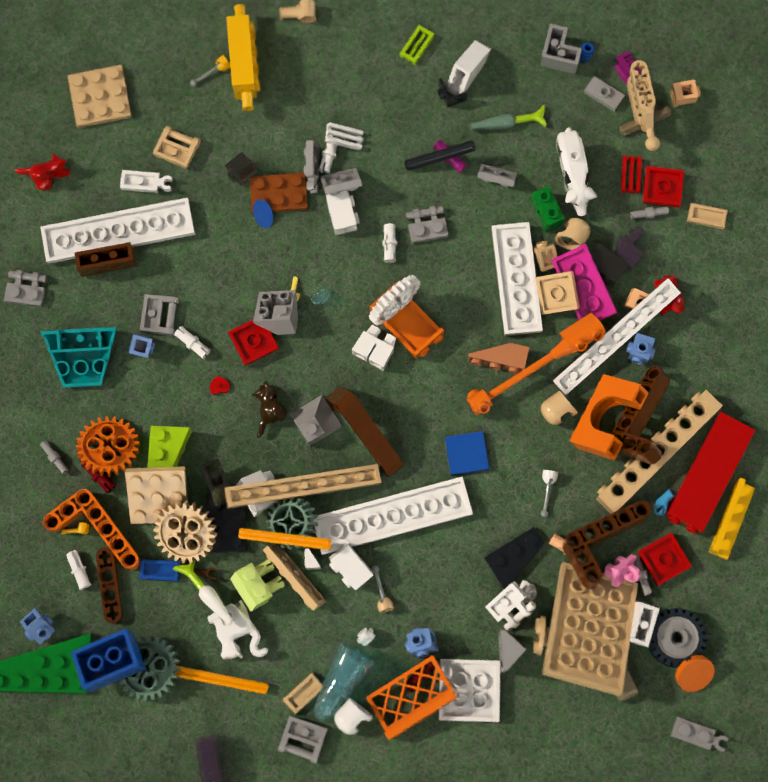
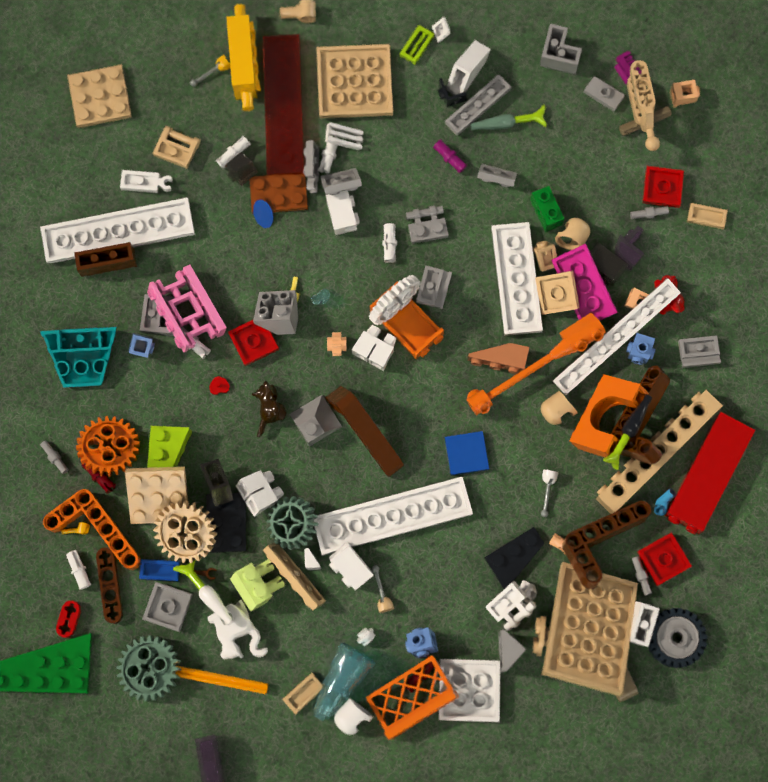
light grey plate [4,270,47,307] -> none
red animal [15,153,70,191] -> none
medium blue brick [20,608,55,644] -> none
blue brick [71,628,146,692] -> none
tan plate [224,464,382,508] -> none
light orange axle [238,528,332,550] -> none
light grey plate [278,716,328,764] -> none
black axle [404,141,476,171] -> none
white animal [556,127,597,216] -> none
blue pin [579,43,595,63] -> none
bright pink hips [604,554,640,587] -> none
red tile [621,155,642,194] -> none
light grey plate [670,717,728,751] -> none
orange tile [675,655,715,692] -> none
yellow fence [708,478,755,560] -> none
none -> red beam [56,601,81,638]
none -> light grey plate [142,582,193,632]
none -> bright pink fence [147,265,227,352]
none -> white pin [216,136,251,169]
none -> clear red plate [263,34,304,175]
none -> tan plate [317,44,393,118]
none -> light nougat gear [327,332,347,356]
none -> light grey plate [416,266,452,309]
none -> white slope [432,17,451,43]
none -> light grey plate [445,74,511,136]
none -> black piece [603,394,652,470]
none -> light grey plate [678,336,721,368]

